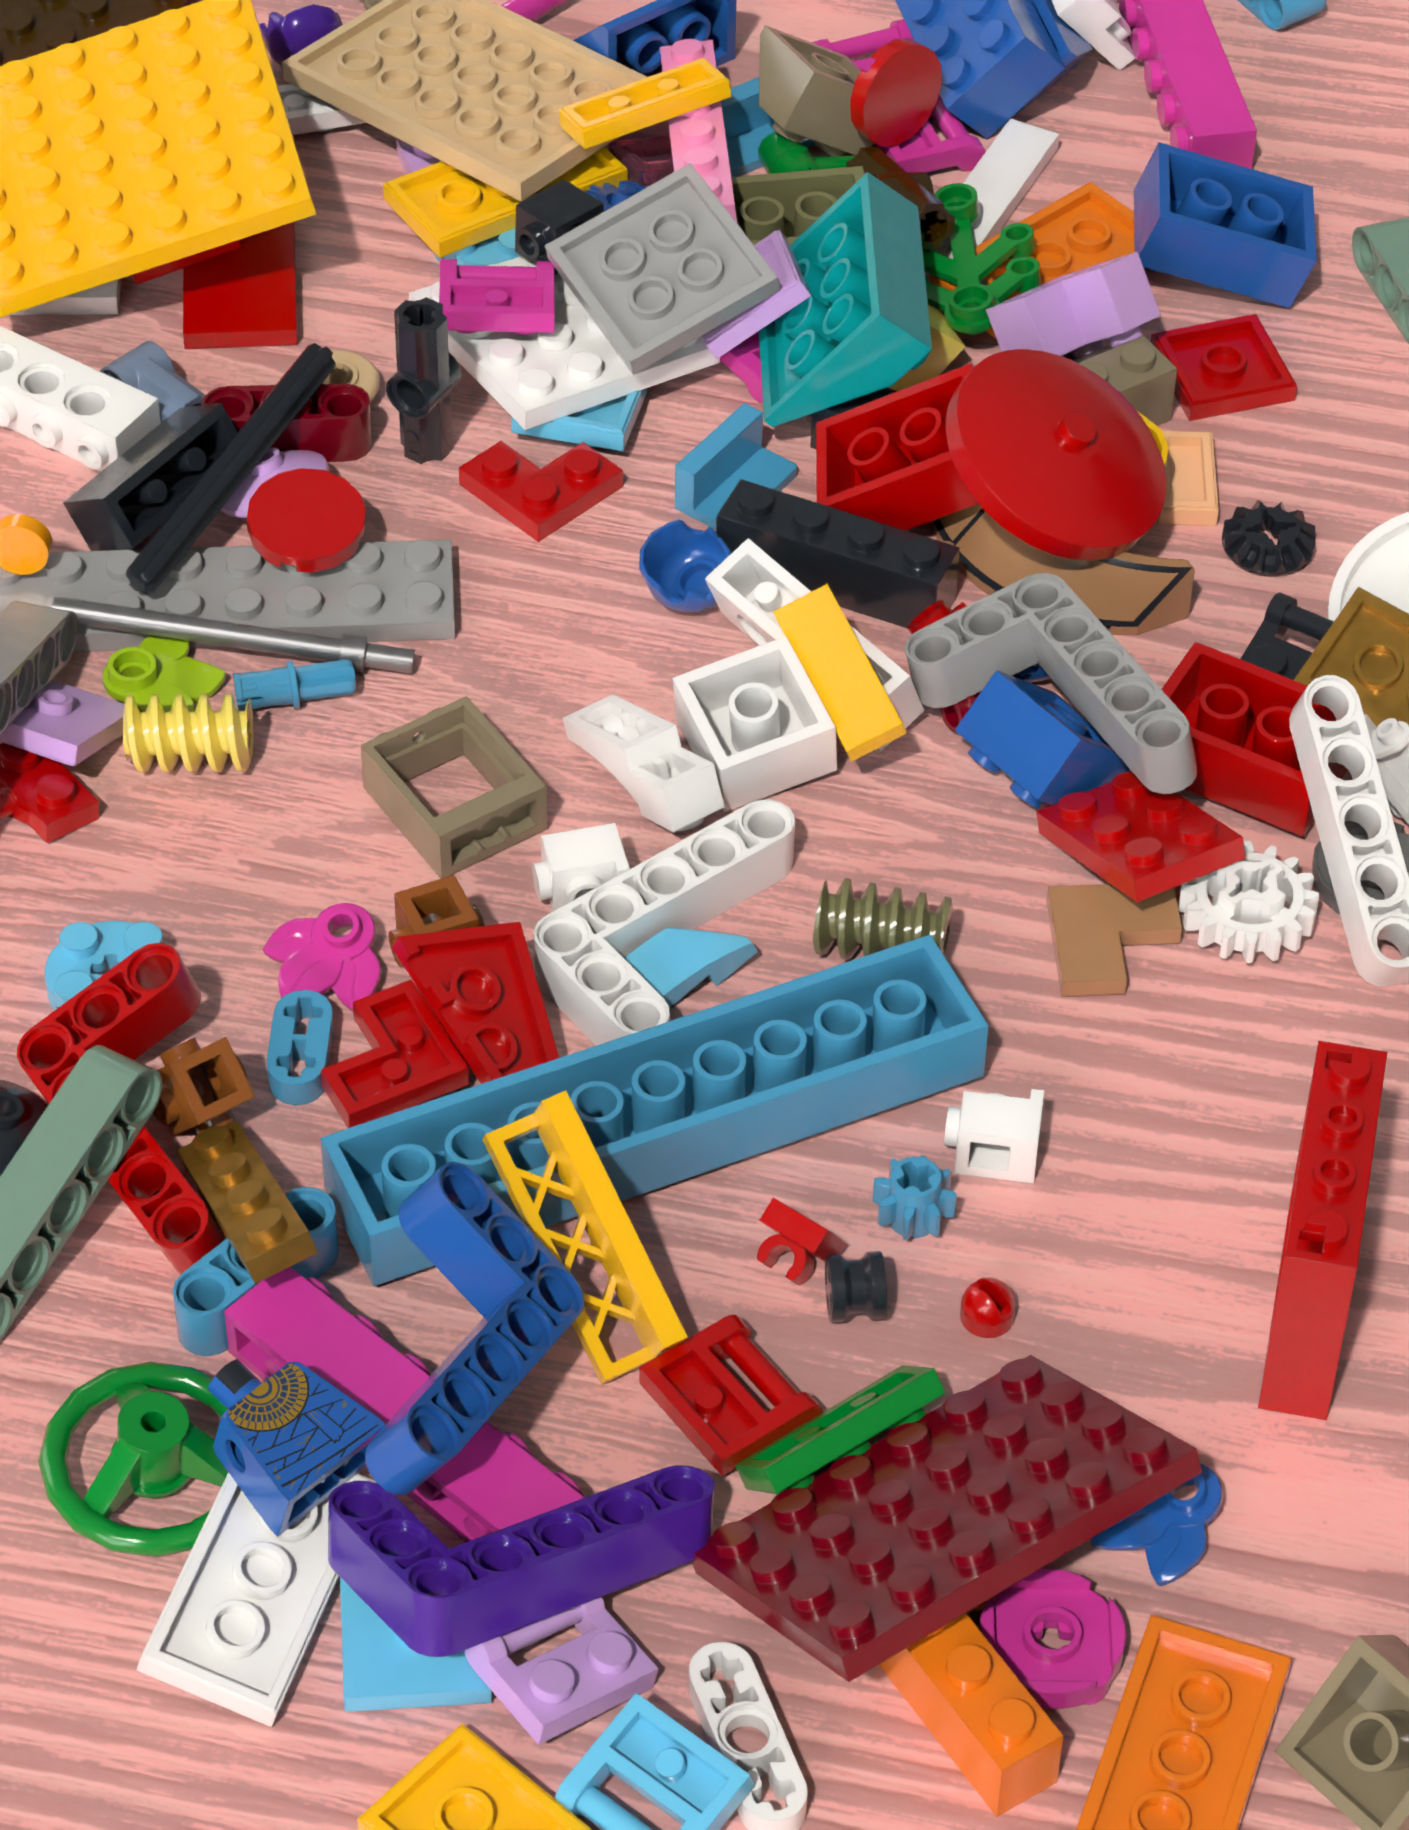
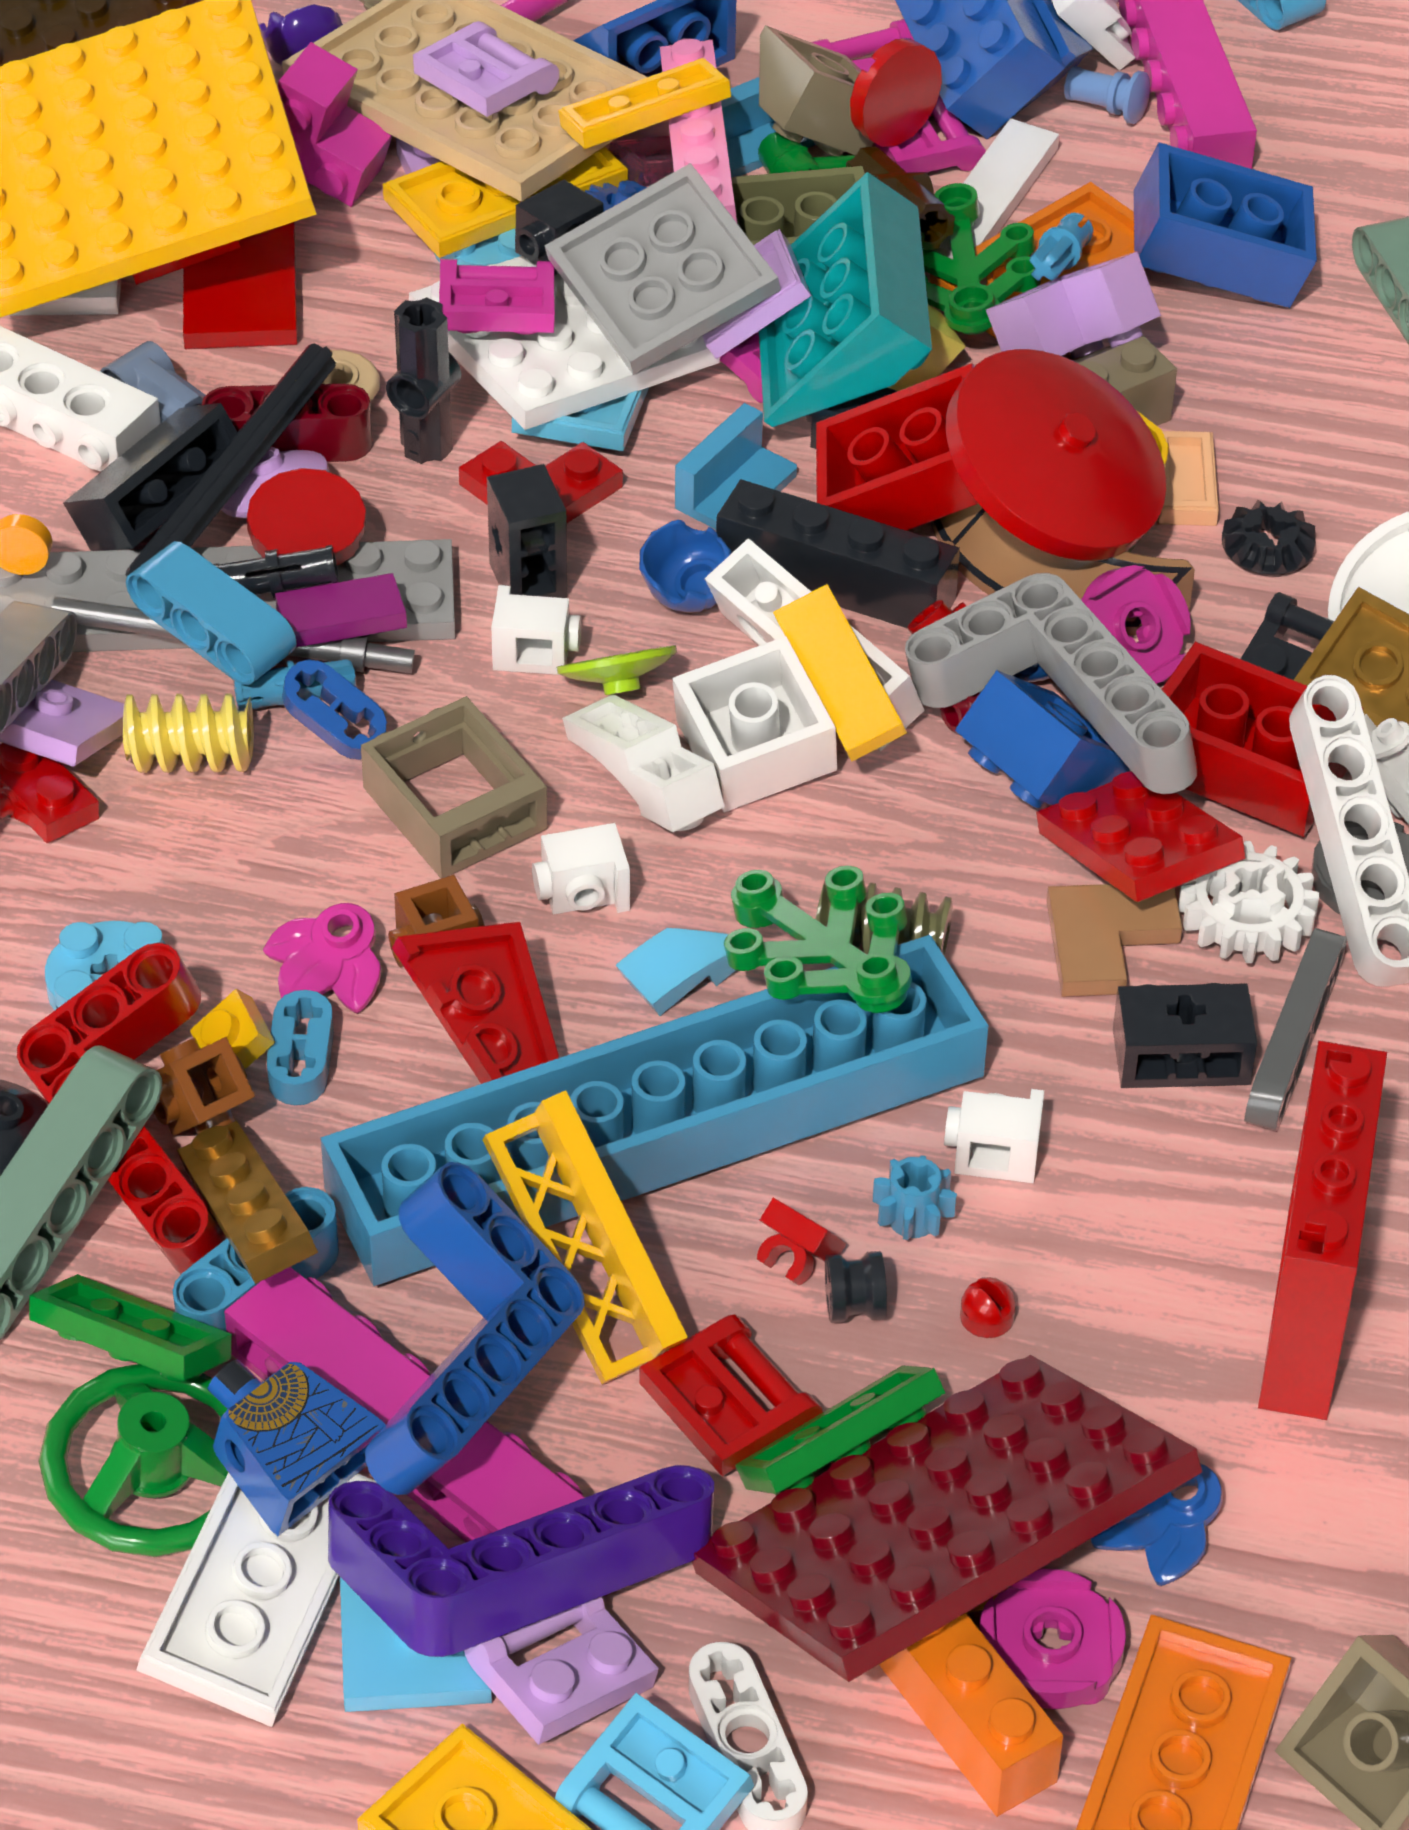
lime plate [102,635,226,712] -> none
red plate [321,979,469,1128] -> none
white beam [534,799,795,1046] -> none
red tile [1150,314,1297,421] -> none
none -> green plate [29,1274,232,1382]
none -> dark azure beam [126,541,297,685]
none -> yellow plate [190,989,275,1069]
none -> black pin [213,545,339,598]
none -> magenta tile [275,573,407,647]
none -> dark pink brick [278,42,392,207]
none -> blue beam [282,659,387,760]
none -> lavender plate [413,21,559,117]
none -> black brick [487,464,567,598]
none -> white brick [491,585,581,675]
none -> lime dish [556,645,677,695]
none -> green plant [724,865,912,1013]
none -> dark azure axle [1029,212,1094,281]
none -> medium blue pin [1064,66,1150,124]
none -> dark pink plate [1081,565,1191,684]
none -> black brick [1113,983,1257,1088]
none -> dark grey beam [1244,928,1347,1132]

